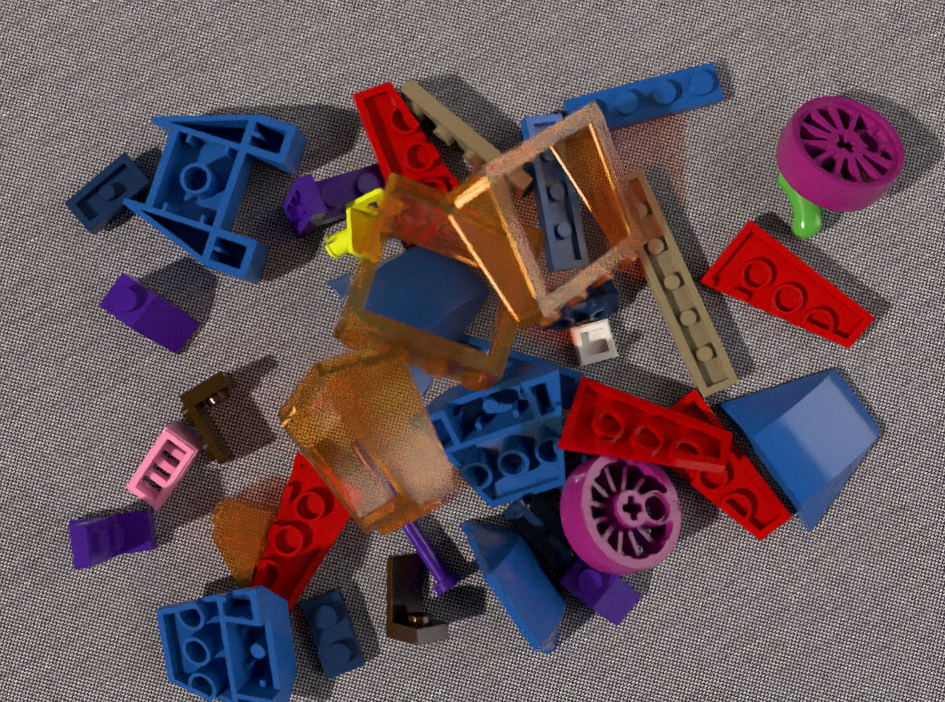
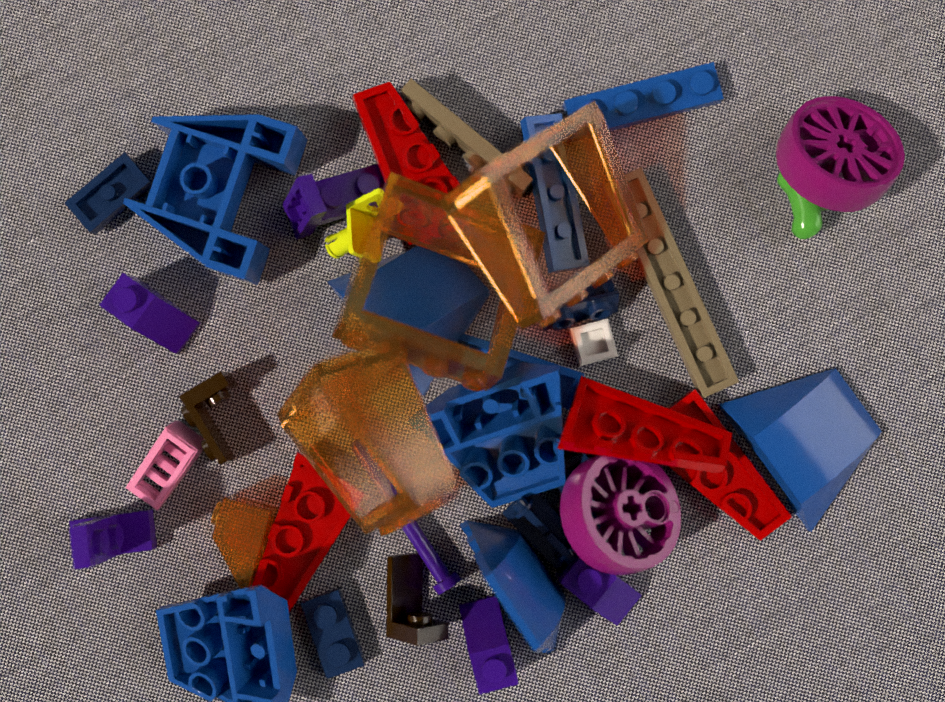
red wing [698,220,875,348] -> none
none -> dark purple slope [459,595,519,695]

